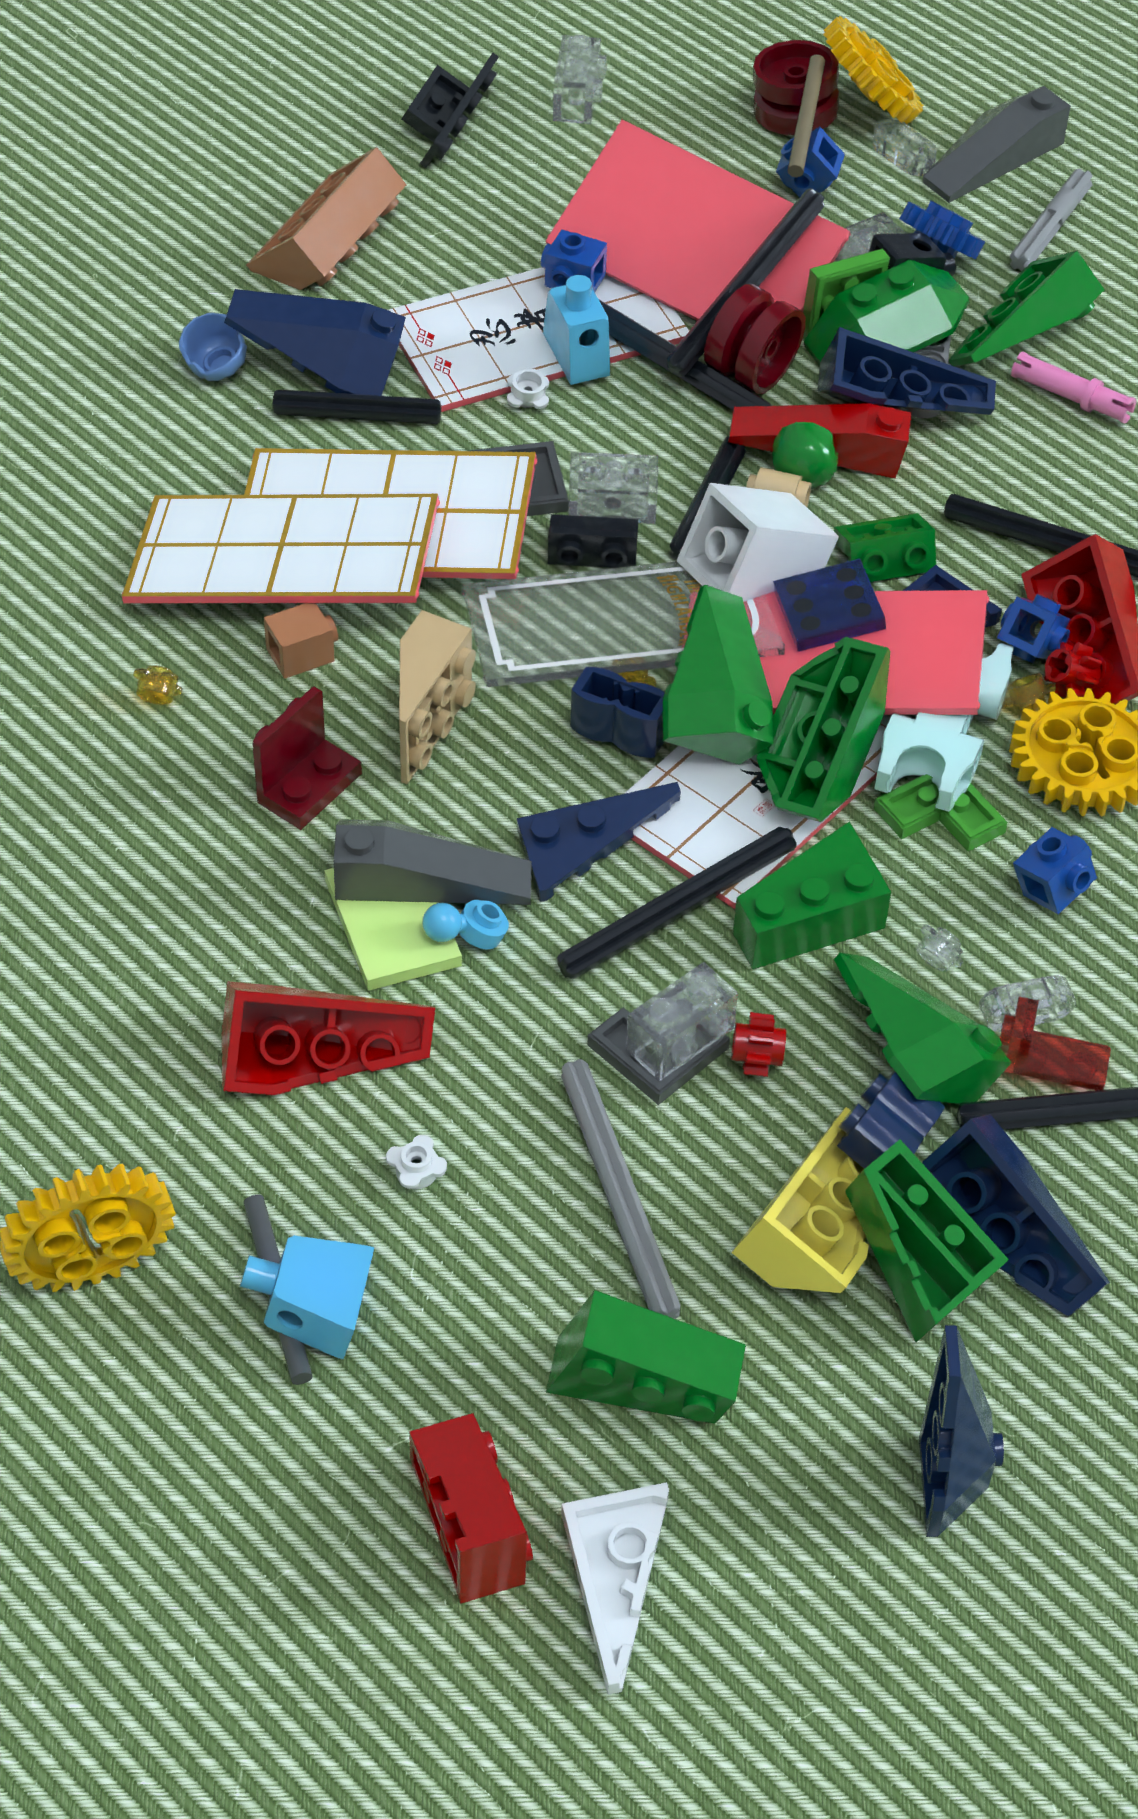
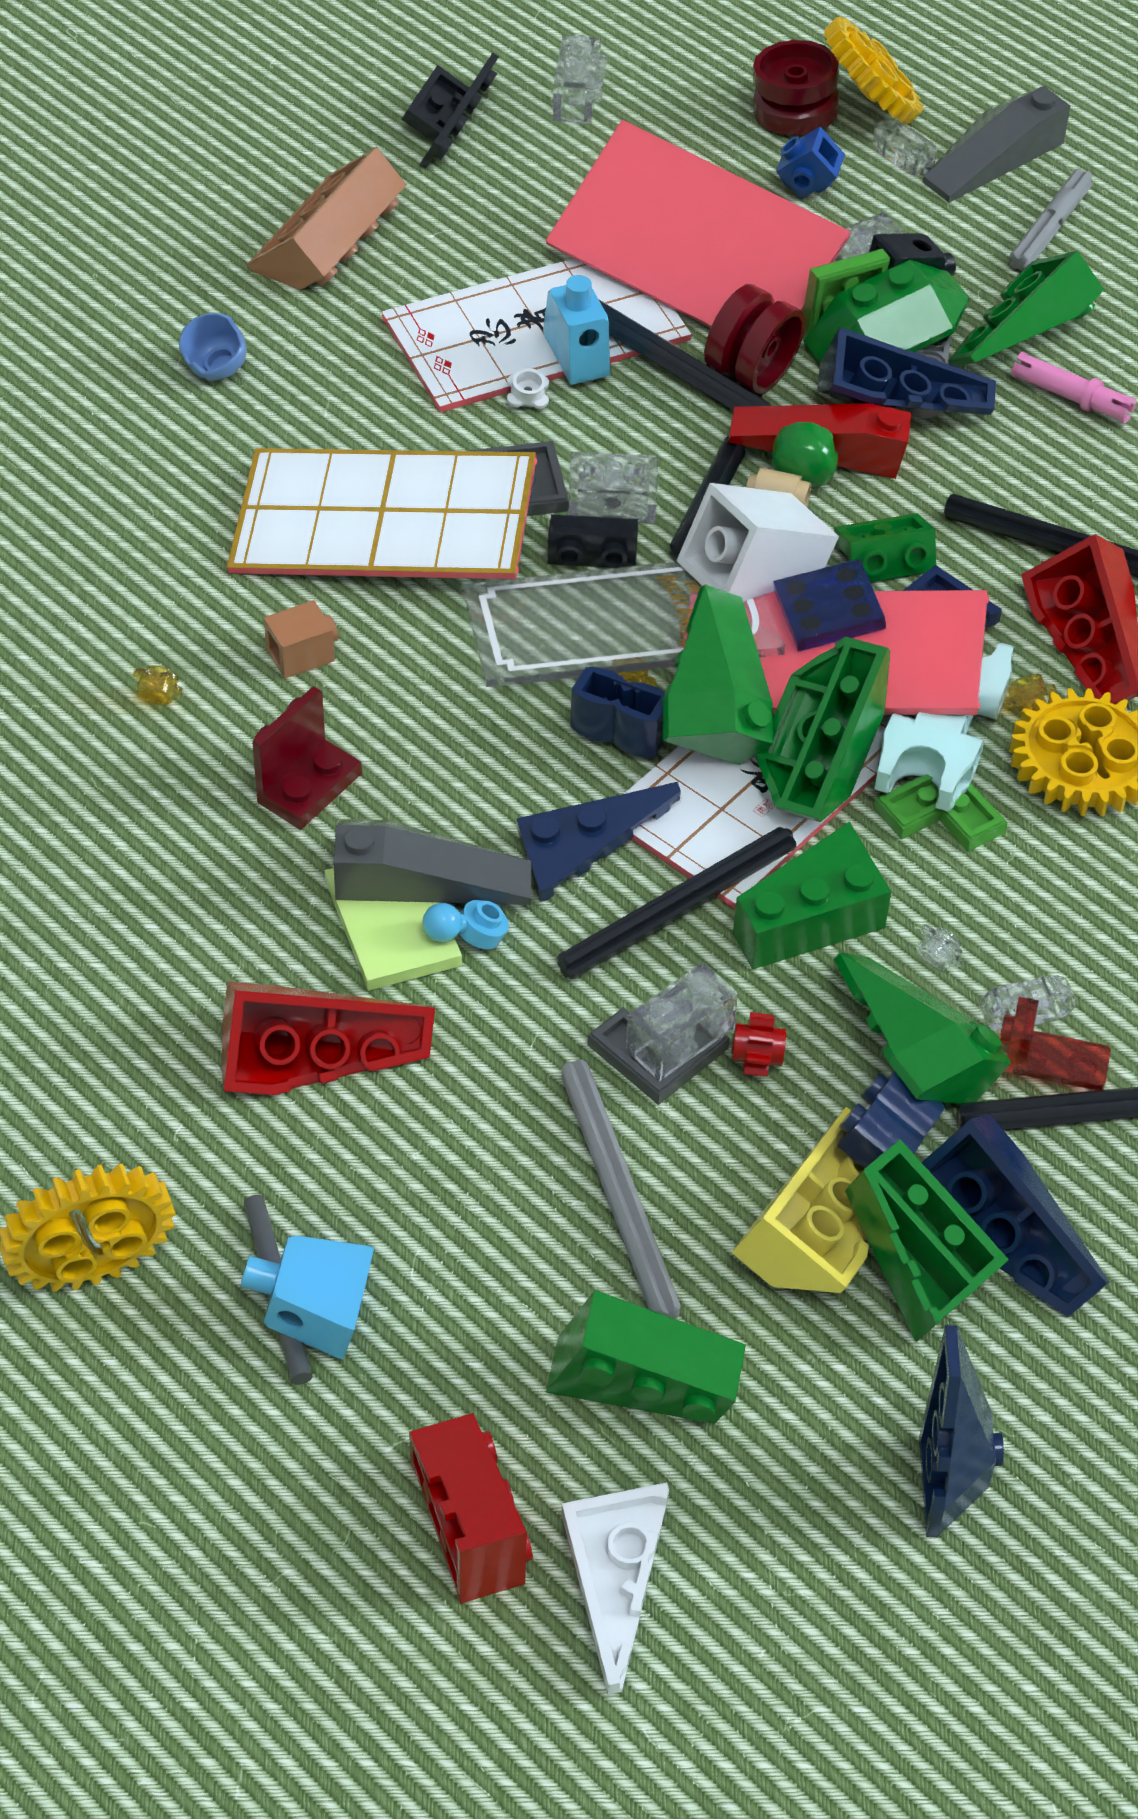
white piece [122,493,440,603] -> none
dark blue wedge [224,289,406,396] -> none
black axle [273,390,442,424] -> none
white plate [386,1135,447,1189] -> none
tan slope [399,610,476,784] -> none
blue brick [541,229,607,292] -> none
black axle [666,189,824,377] -> none
dark tan bar [788,55,825,177] -> none
blue gear [899,201,985,259] -> none
blue brick [997,594,1070,663] -> none
blue brick [1013,827,1097,914] -> none
red gear [1044,642,1102,698] -> none

